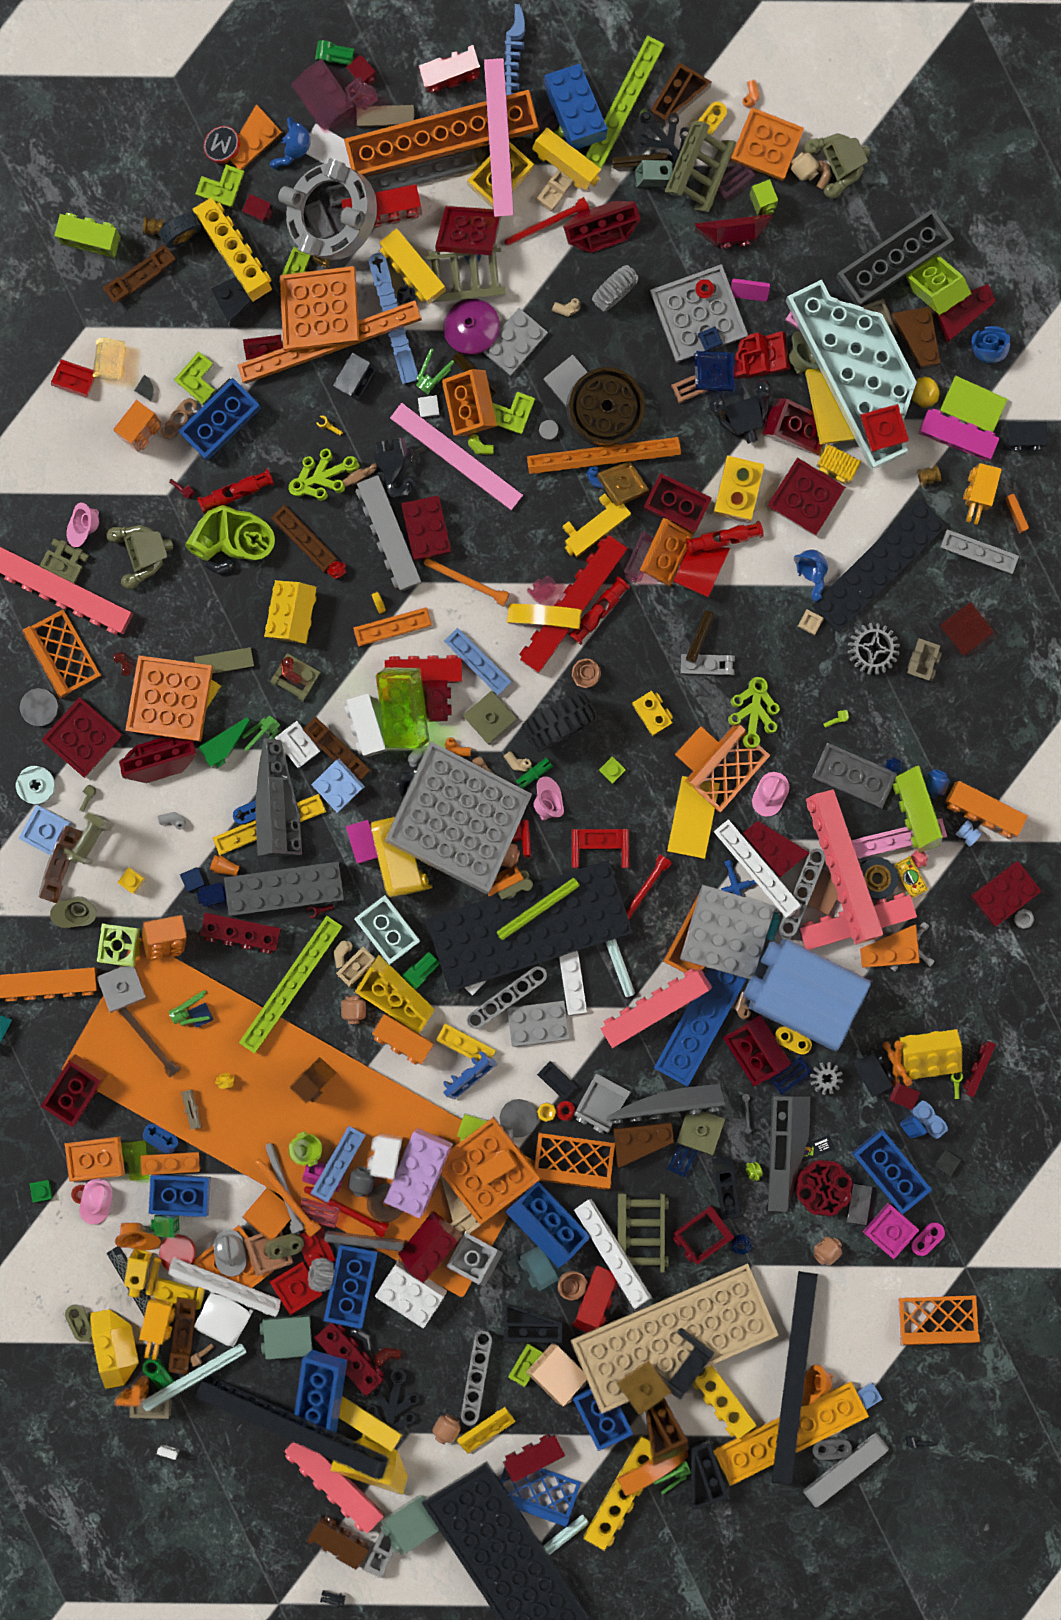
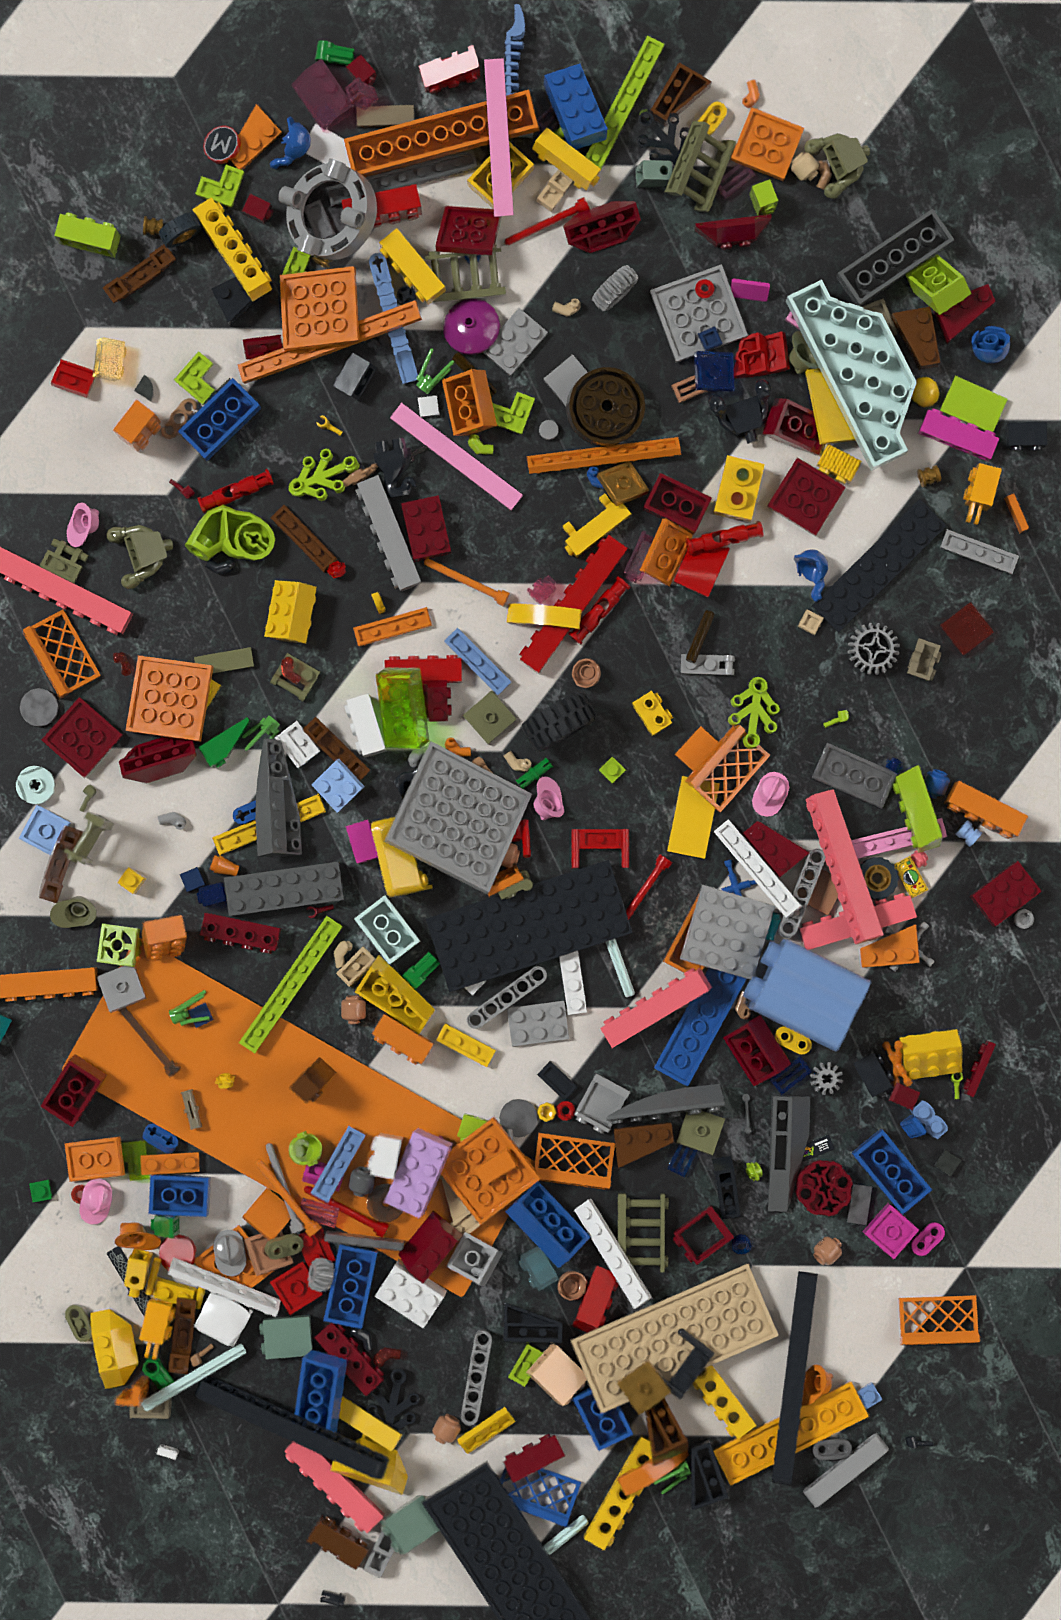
blue plate [443,1051,498,1099] -> none
lime axle [497,878,579,940] -> none
dark brown axle [612,153,668,169] -> none
red plate [860,404,909,452] -> none

